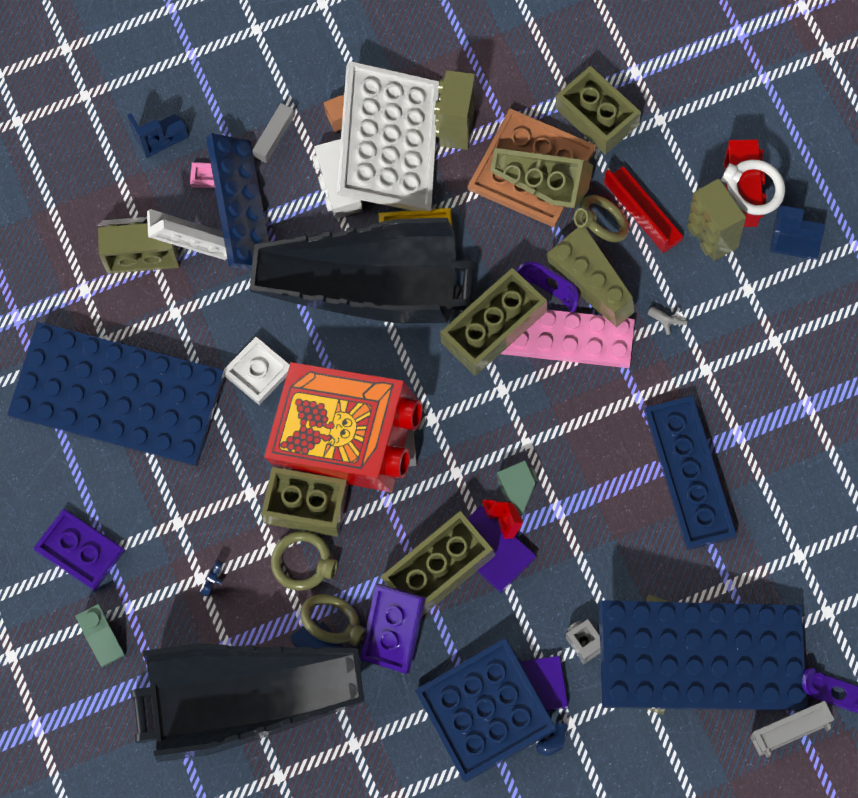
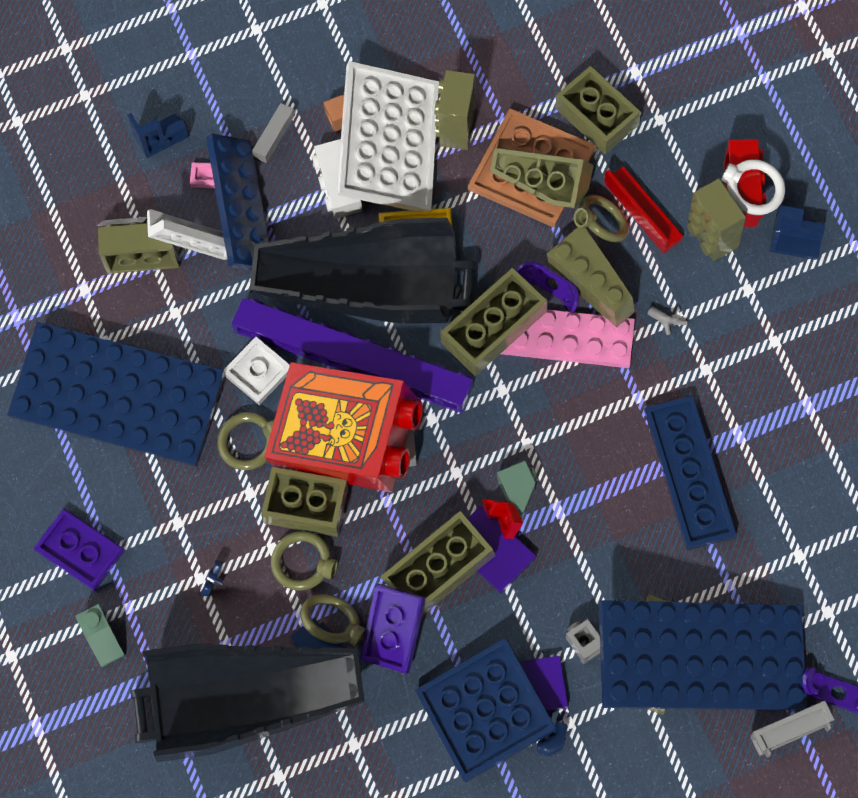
none -> olive piece [217,412,275,470]
none -> dark purple brick [232,298,473,414]

